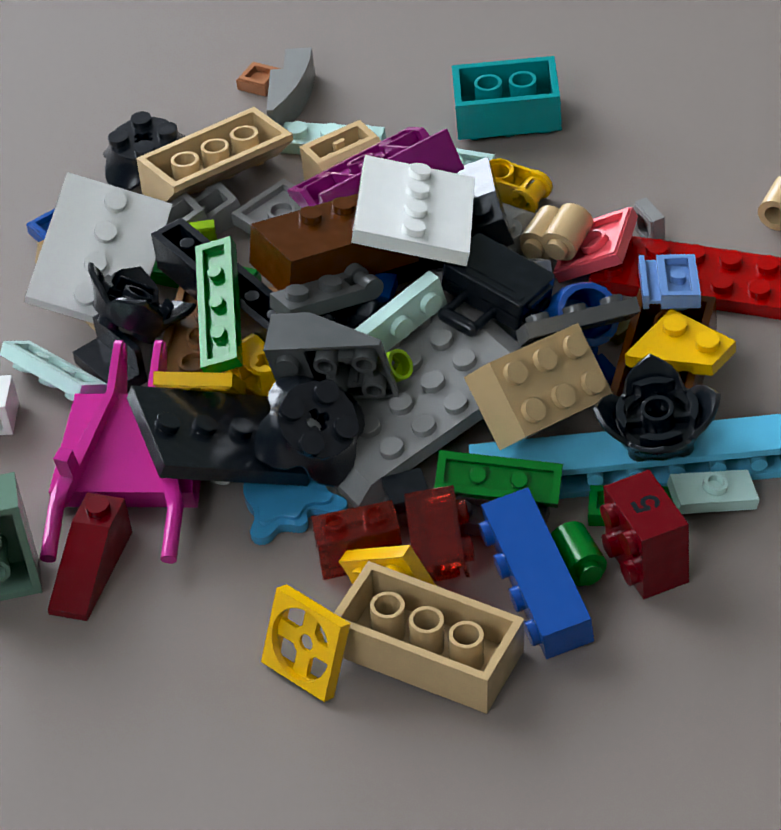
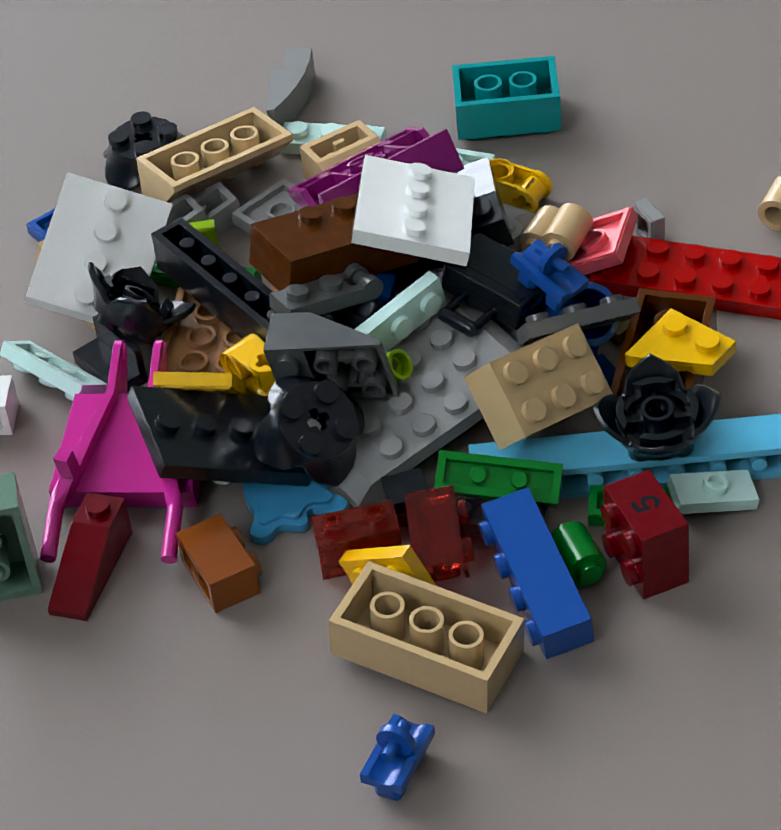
plate [195,236,243,373] -> none
nougat tile [236,62,280,97] -> none
yellow piece [261,584,351,702] -> none
medium blue plate [638,254,701,311] -> none
none -> dark orange brick [176,514,262,613]
none -> blue hips [360,714,435,801]
none -> blue hips [510,239,589,311]

